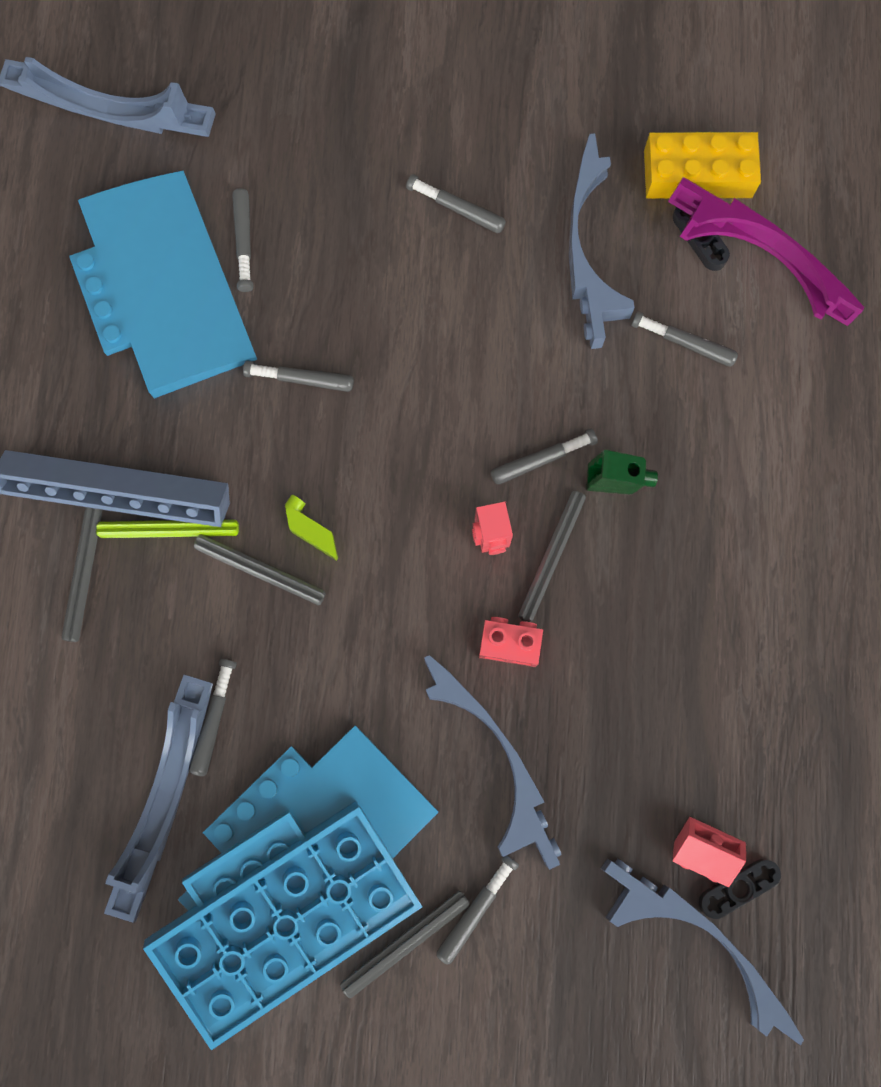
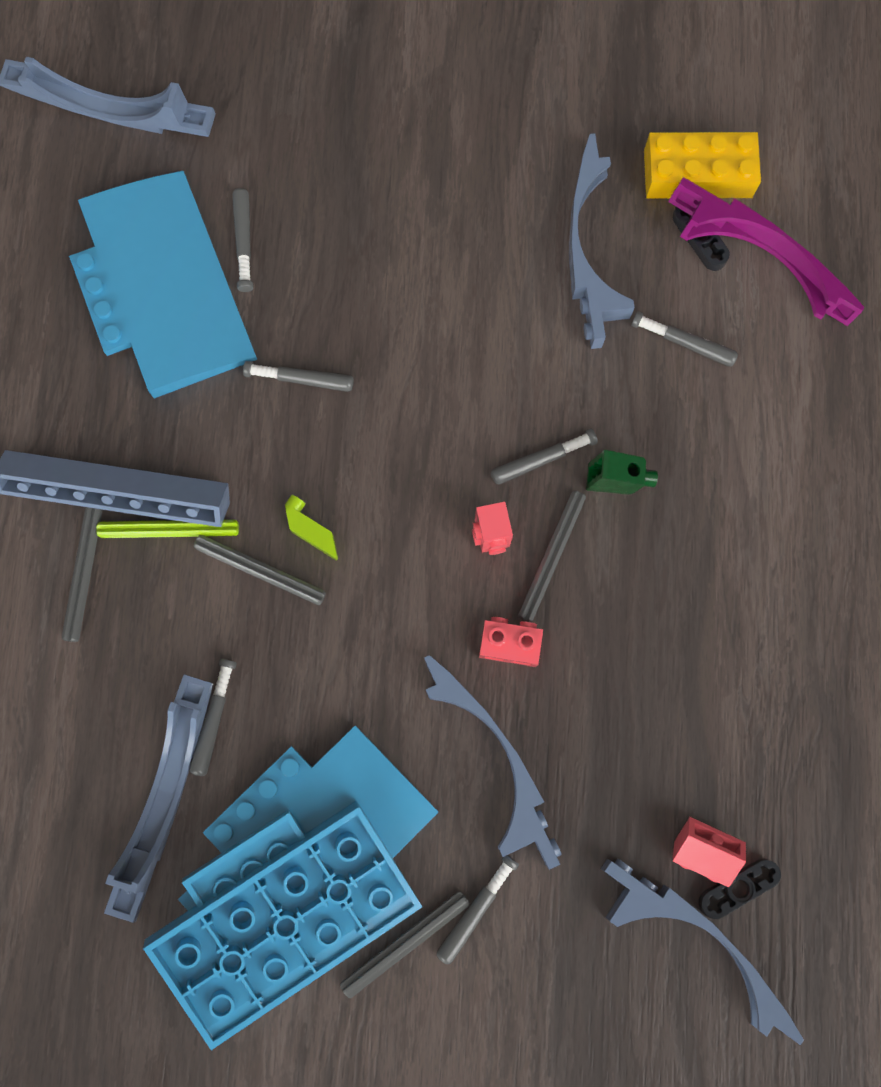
dark grey piece [406,174,506,233] -> none

